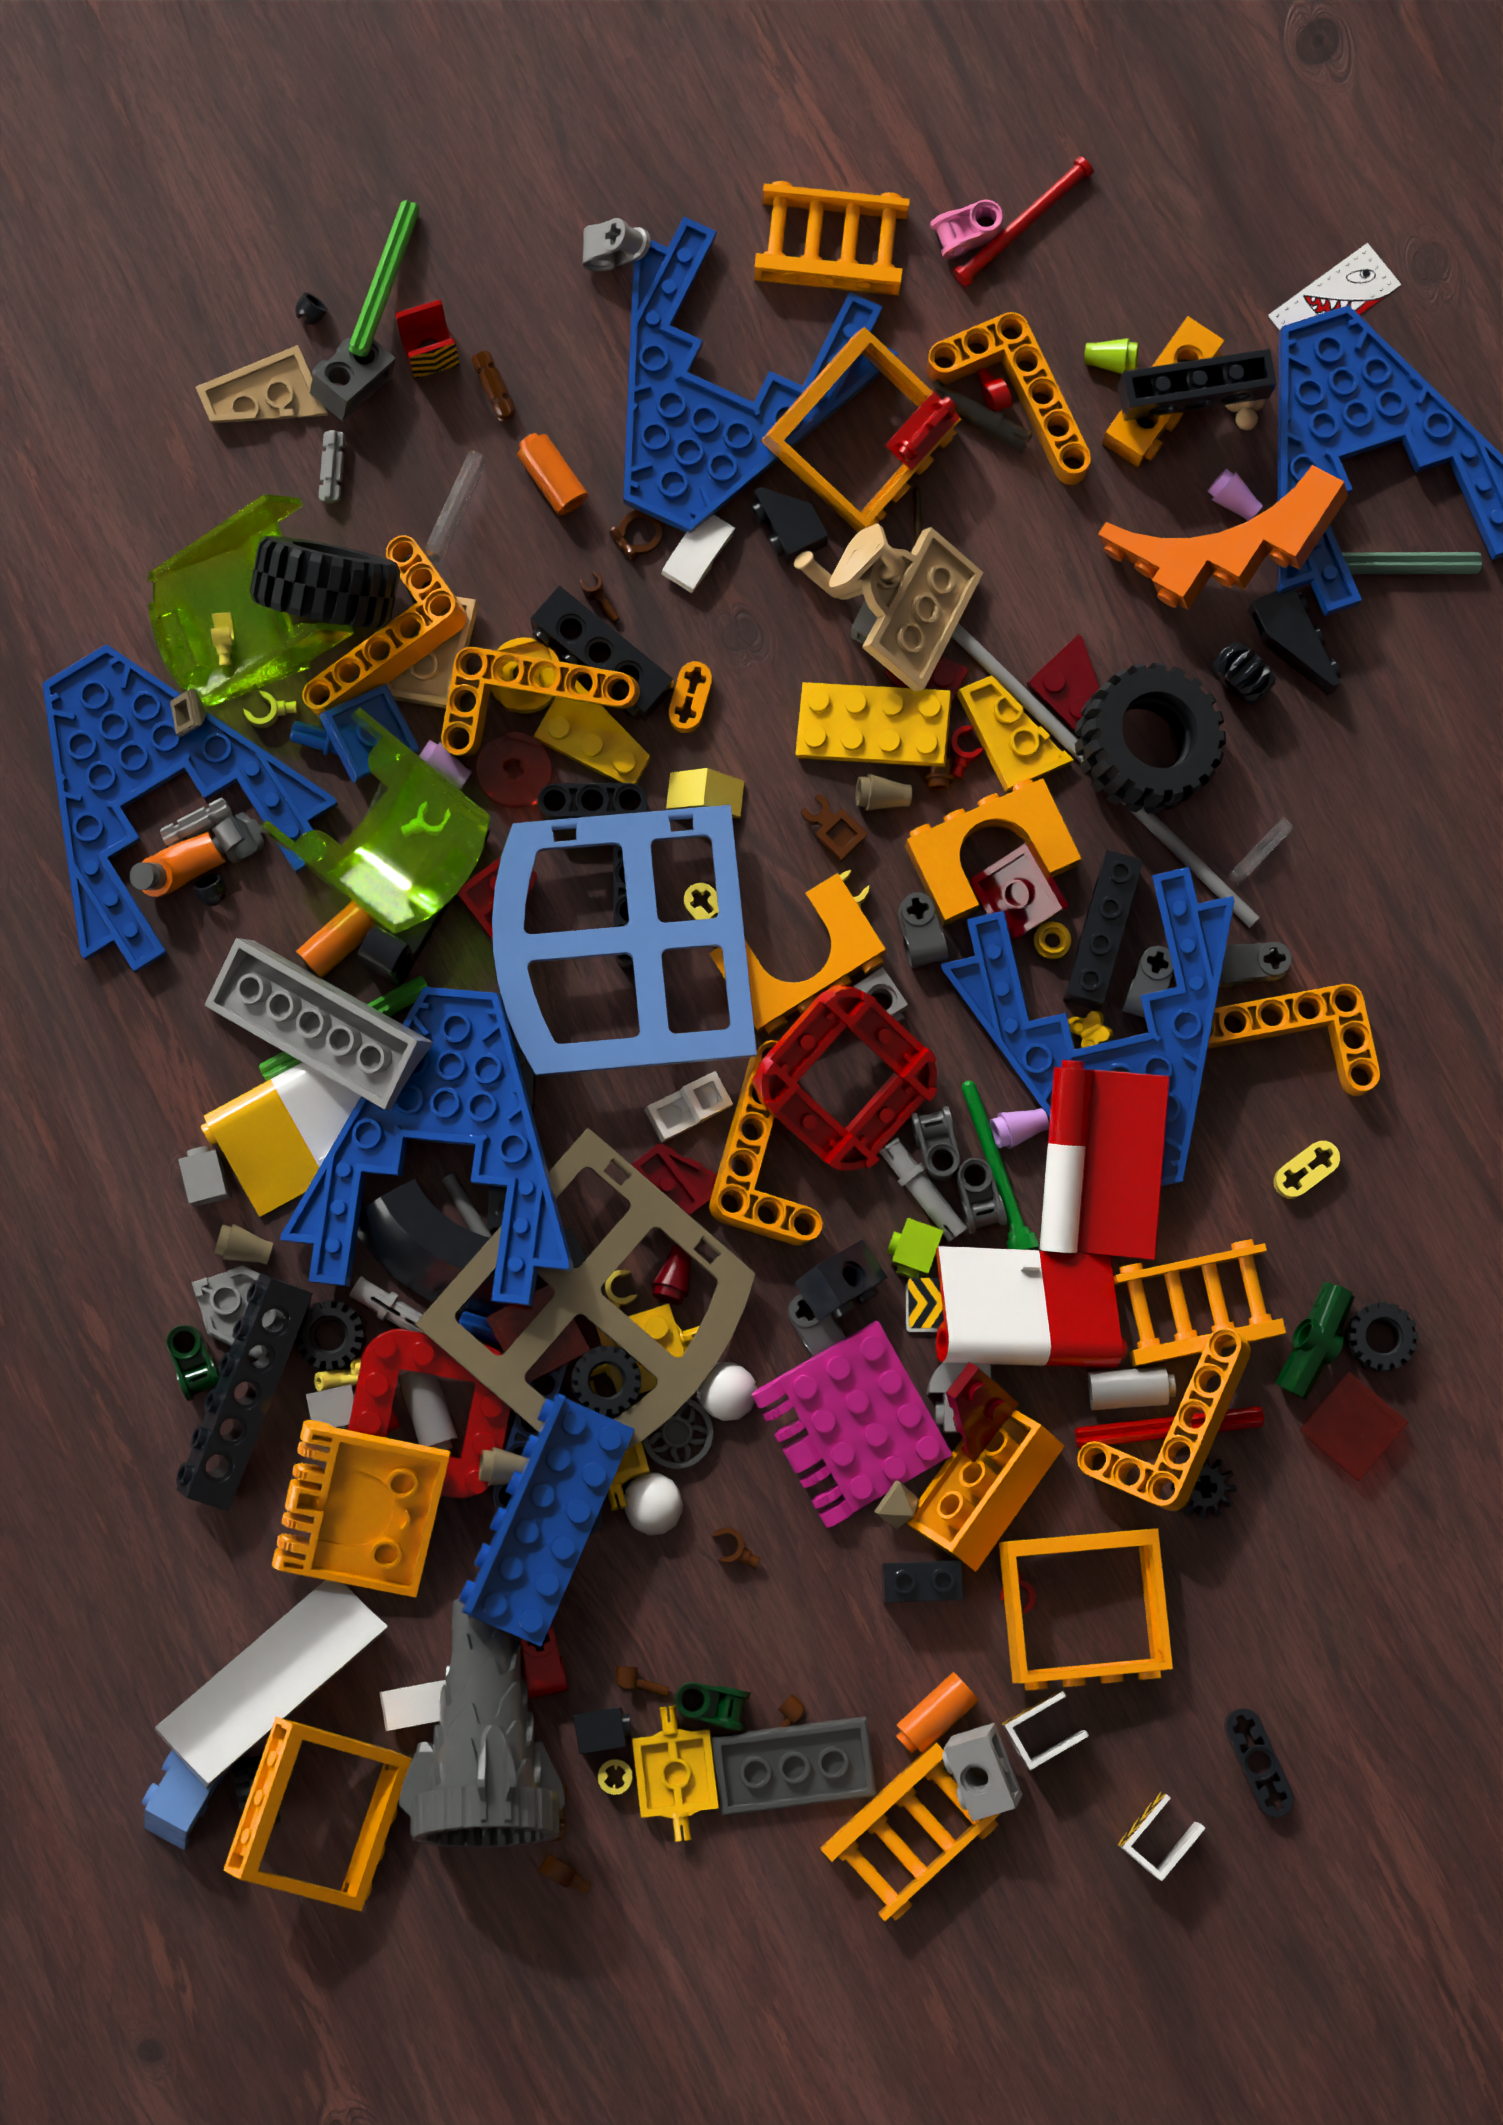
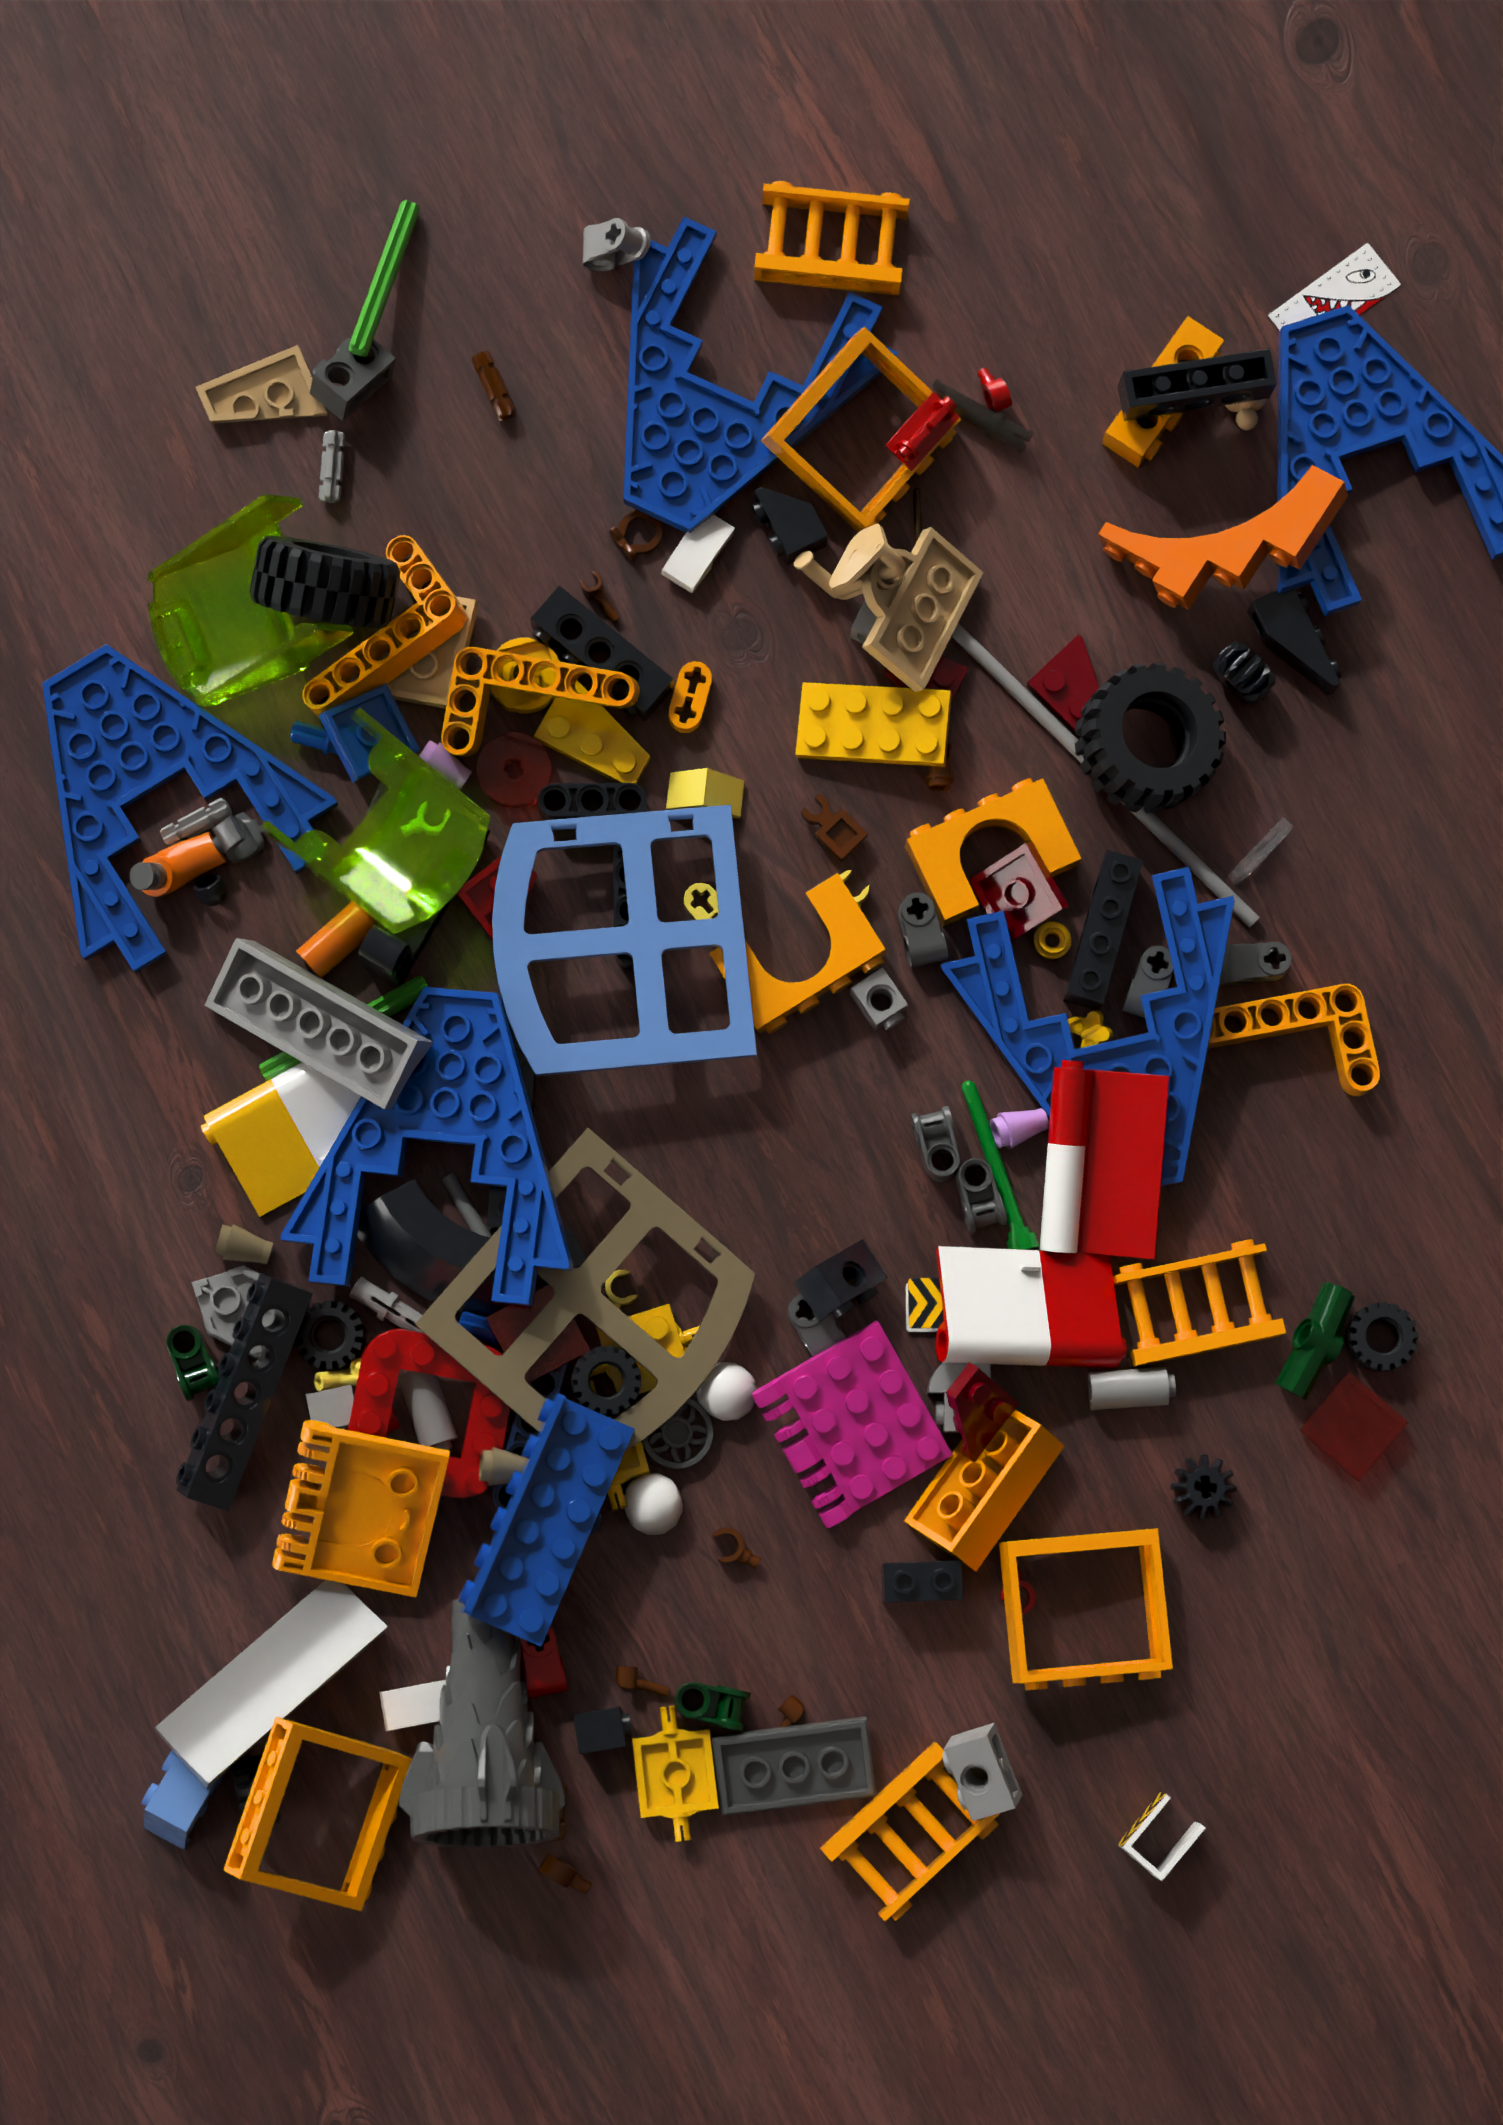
dark tan slope [170,689,207,737] -> none
light grey brick [178,1146,231,1208] -> none
light yellow piece [210,612,235,666] -> none
light yellow piece [243,691,297,728] -> none
black hinge [295,292,328,325] -> none
red piece [395,299,460,379] -> none
clear tile [425,450,485,564] -> none
orange brick [517,433,589,516] -> none
light yellow bush [598,1759,633,1795] -> none
dark red wing [631,1143,717,1216] -> none
white slope [644,1071,733,1143] -> none
dark red cone [652,1245,692,1305] -> none
light orange beam [709,1040,823,1246] -> none
red plate [753,984,938,1171] -> none
dark tan cone [855,774,912,811] -> none
dark tan slope [874,1480,919,1529] -> none
light grey pin [879,1137,968,1243] -> none
lime brick [887,1218,944,1278] -> none
orange brick [896,1672,980,1754] -> none
light orange beam [926,312,1091,485] -> none
bright pink piece [930,199,1003,259] -> none
red piece [950,725,984,779] -> none
red bar [953,156,1094,287] -> none
yellow wing [956,675,1074,792] -> none
white piece [1001,1690,1089,1770] -> none
red axle [1074,1406,1264,1448] -> none
light orange beam [1077,1328,1251,1511] -> none
lime cone [1084,338,1139,374] -> none
lavender cone [1207,468,1263,521] -> none
black beam [1224,1708,1294,1817] -> none
light yellow beam [1273,1141,1340,1199] -> none
sand green axle [1342,552,1482,574] -> none

